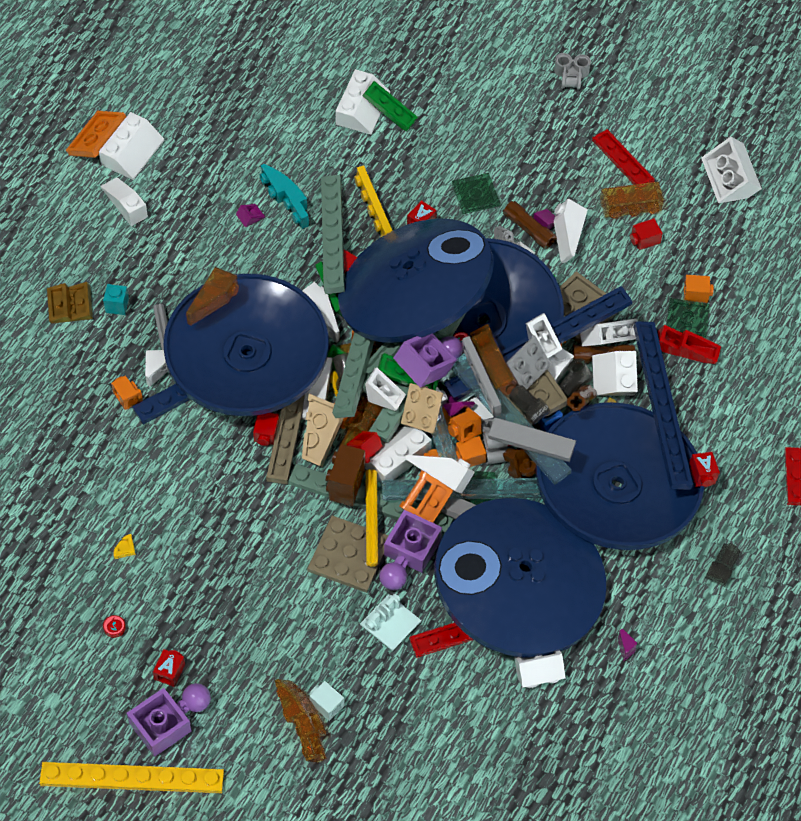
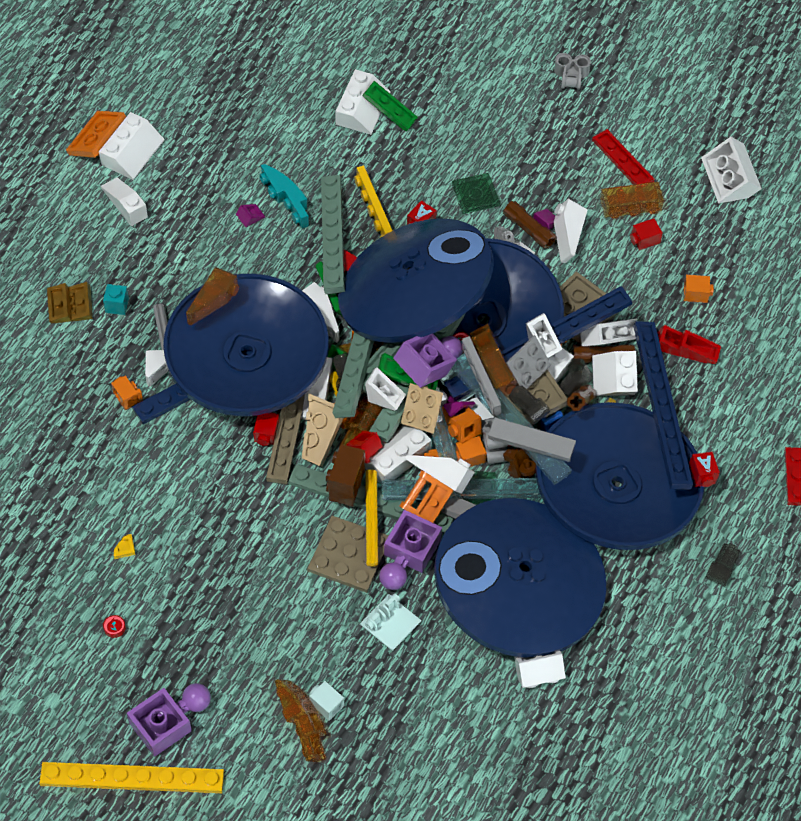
red brick [153,649,185,687] -> none
red tile [409,622,473,658] -> none
magenta slope [618,629,637,661] -> none
clear green tile [666,298,710,339] -> none

